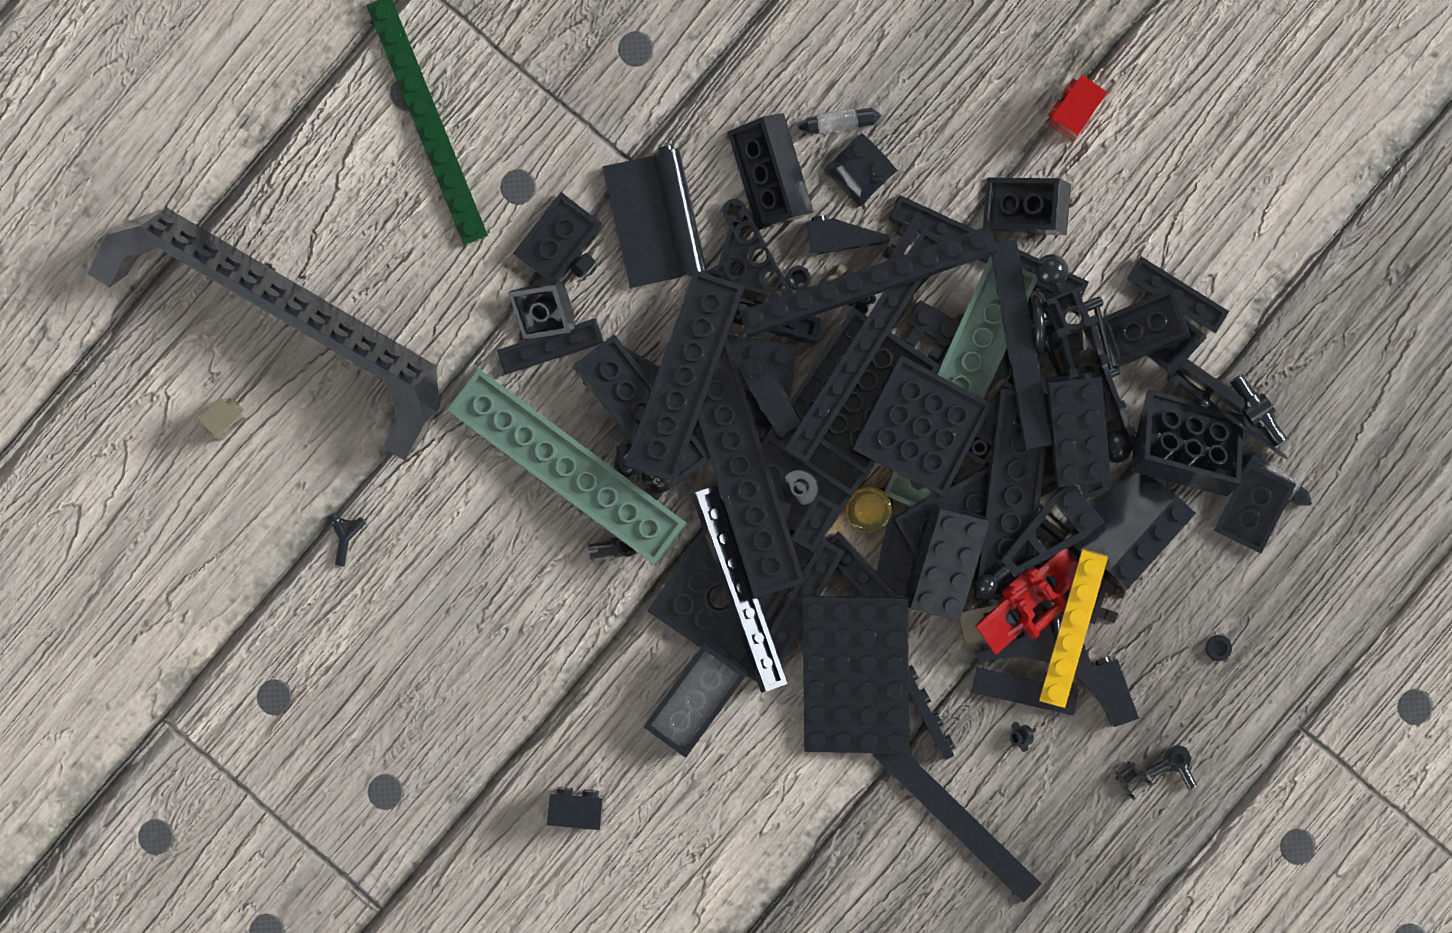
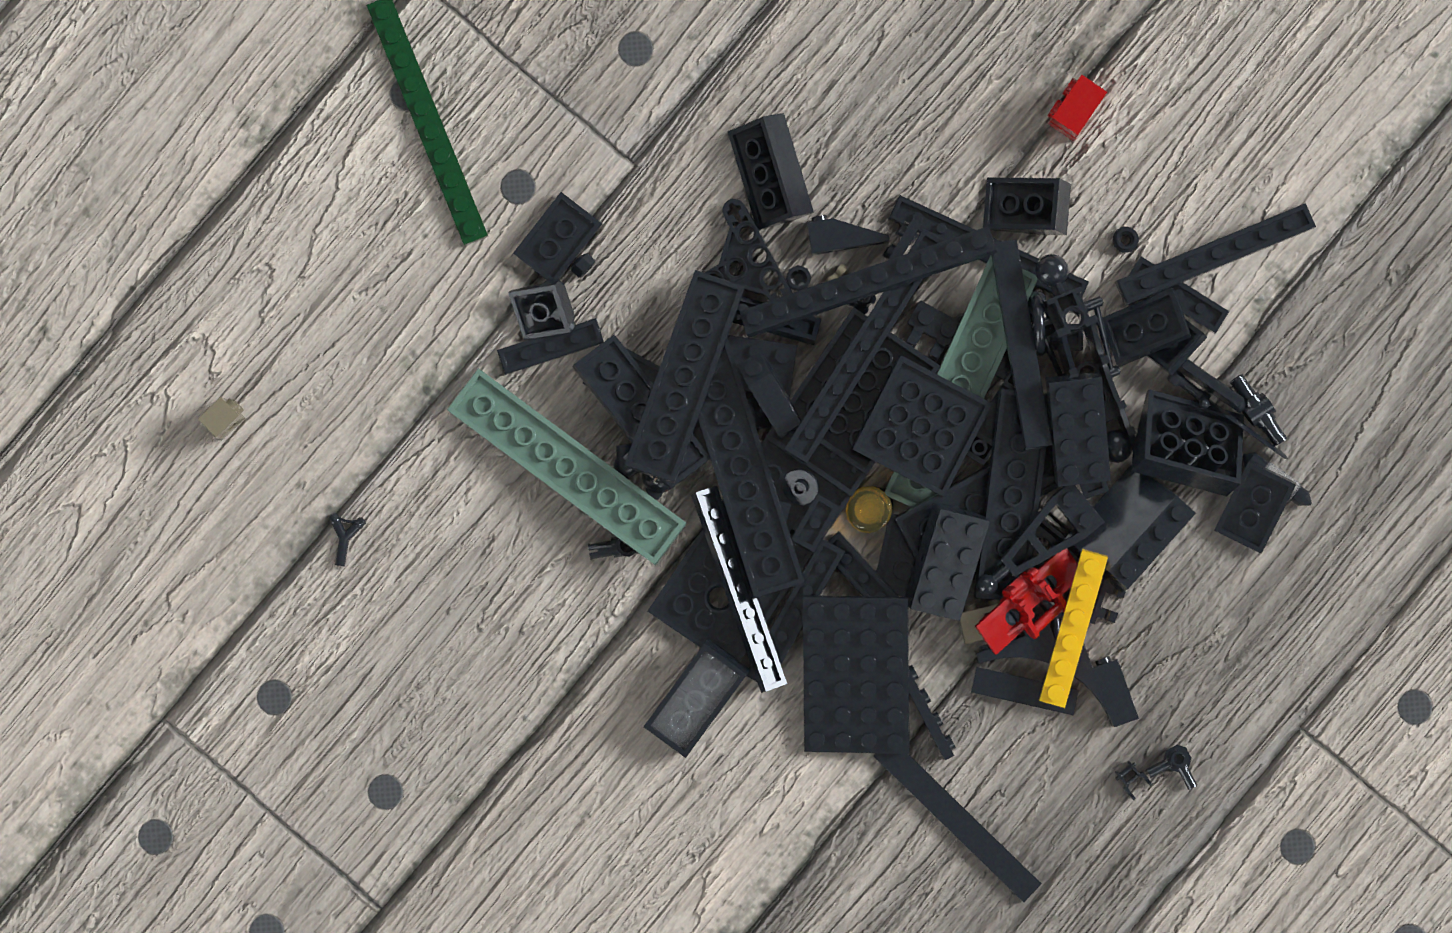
black arch [88,208,440,460] -> none
black brick [547,787,604,830] -> none
black door [602,145,707,288] -> none
piece [798,107,881,135] -> none
black slope [824,133,897,207] -> none
black plate [1010,722,1034,752] -> none
black tile [1205,635,1232,661] -> none
none -> black plate [1112,227,1139,253]
none -> black tile [1115,203,1316,306]

